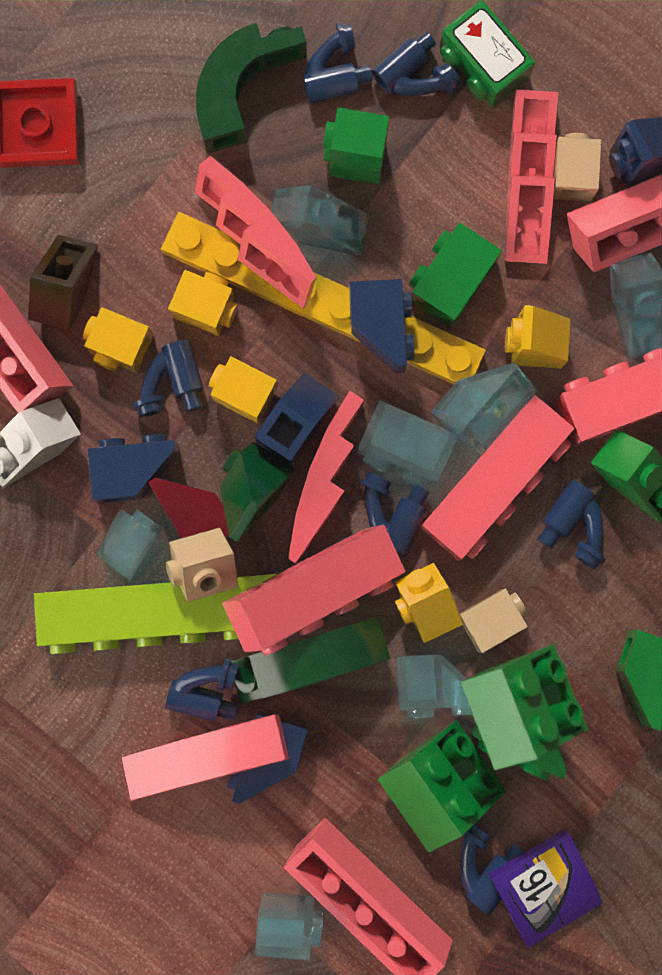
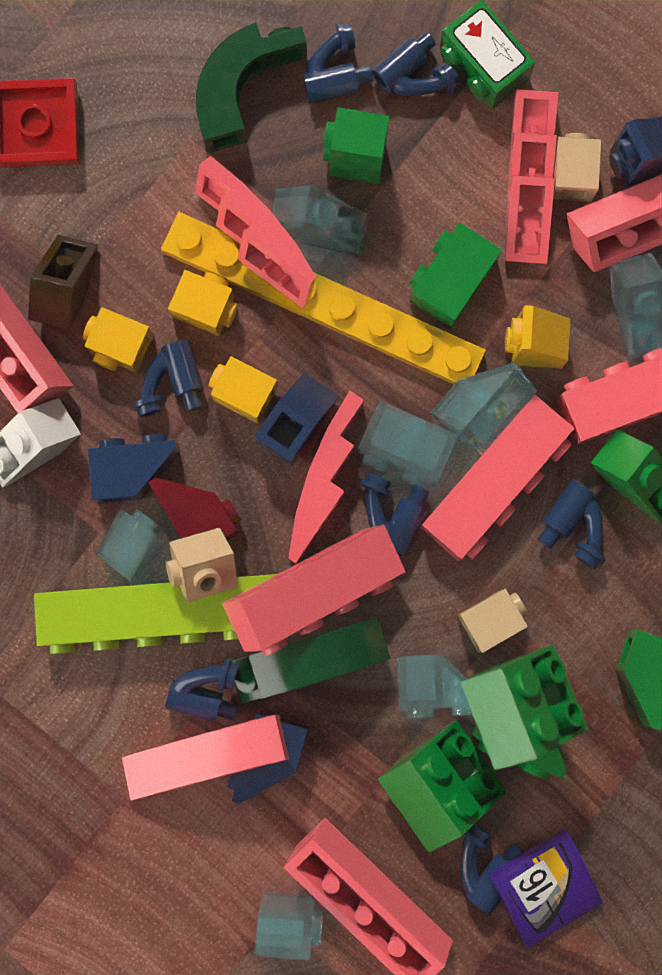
dark green slope [220,441,296,542] -> none
dark blue slope [349,279,414,373] -> none
yellow brick [394,563,463,643] -> none

